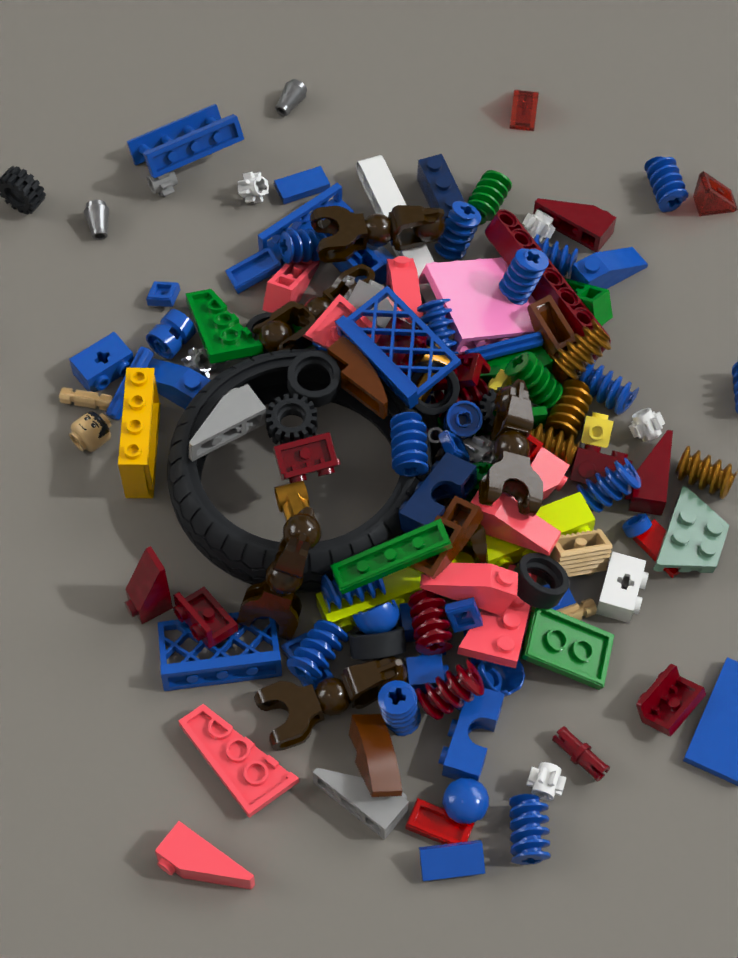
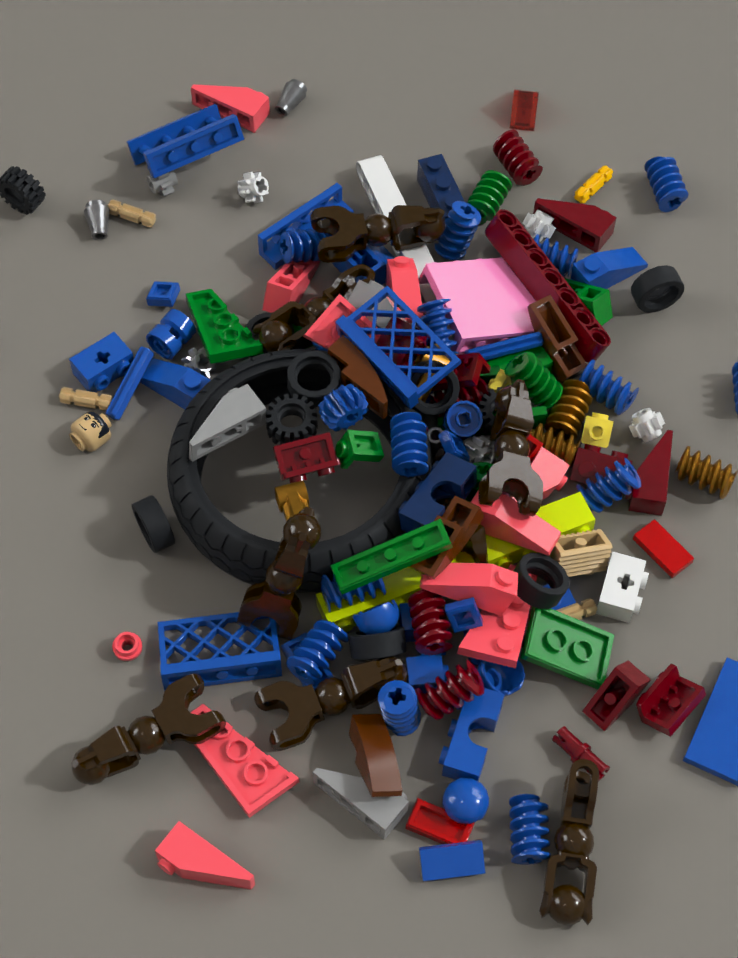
yellow window [118,368,161,498] -> none
dark red slope [124,546,173,624] -> none
dark red bracket [173,587,238,649] -> none
blue tile [225,246,282,294] -> none
blue tile [274,166,330,204] -> none
blue piece [499,248,549,305] -> none
white gear [527,762,566,801] -> none
pearl gold piece [551,319,612,379] -> none
blue tile [622,513,652,538] -> none
wing [653,485,730,573] -> none
clear red slope [693,171,738,216] -> none
none -> dark brown piece [71,673,226,785]
none -> tan axle [108,199,156,228]
none -> coral plate [112,632,142,661]
none -> black tyre [132,495,175,553]
none -> coral slope [191,84,270,133]
none -> blue gear [318,384,368,432]
none -> green bracket [335,430,384,469]
none -> dark red piece [493,129,543,186]
none -> dark brown piece [539,759,599,925]
none -> yellow axle [574,165,613,204]
none -> dark red slope [582,661,651,731]
none -> black tyre [631,265,684,313]

